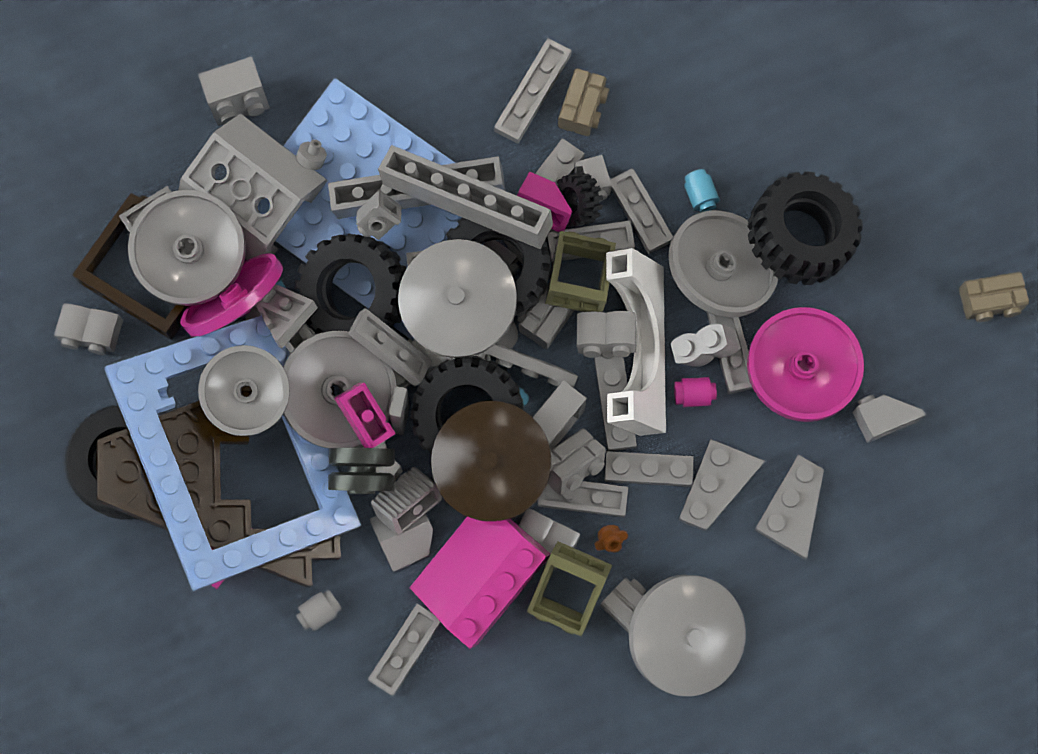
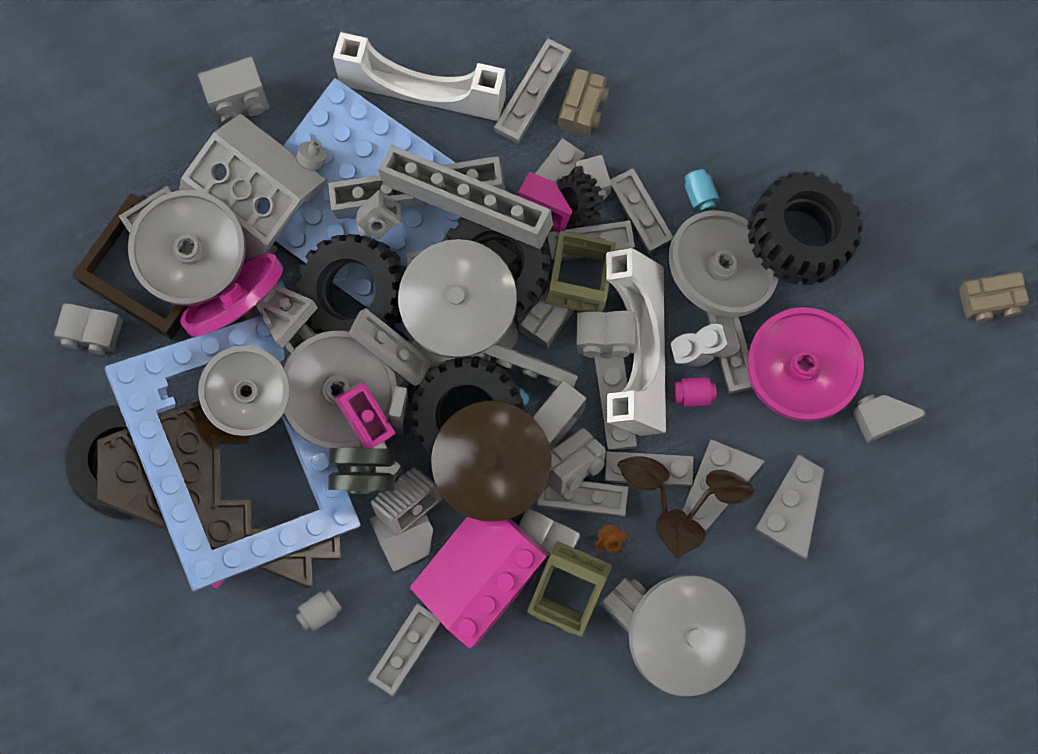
none -> white arch [333,32,506,121]
none -> dark brown plant [617,456,755,559]

